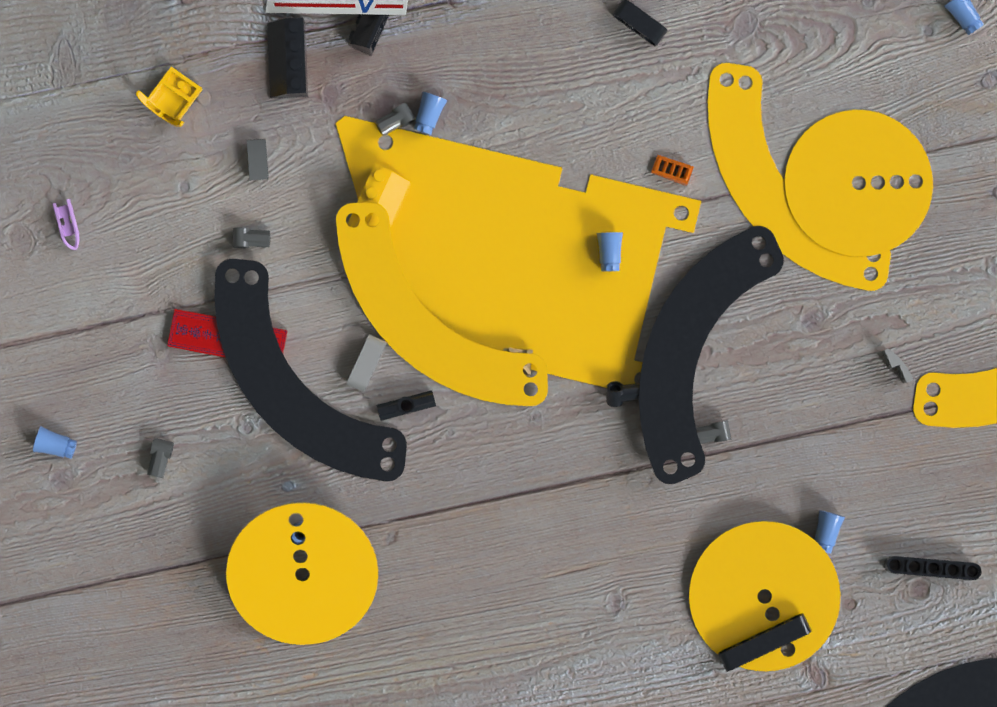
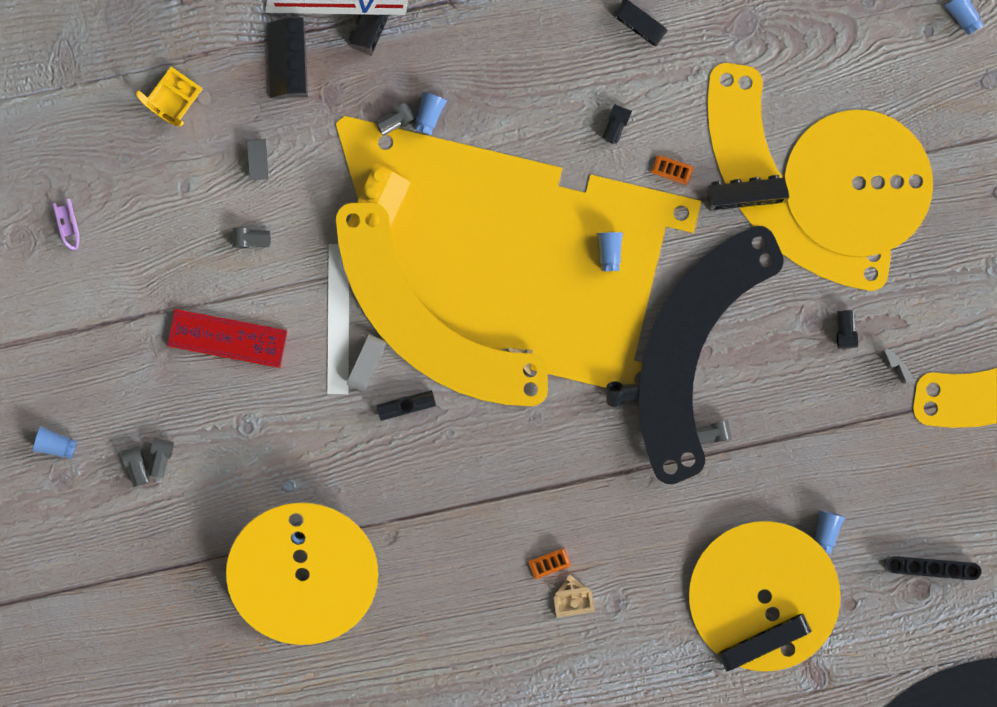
black piece [214,259,407,481] -> none
none -> dark grey piece [120,446,150,487]
none -> white sticker [327,244,349,394]
none -> orange slope [528,548,571,580]
none -> tan slope [554,574,595,618]
none -> black piece [602,104,632,145]
none -> black slope [707,175,790,211]
none -> black piece [836,310,858,349]

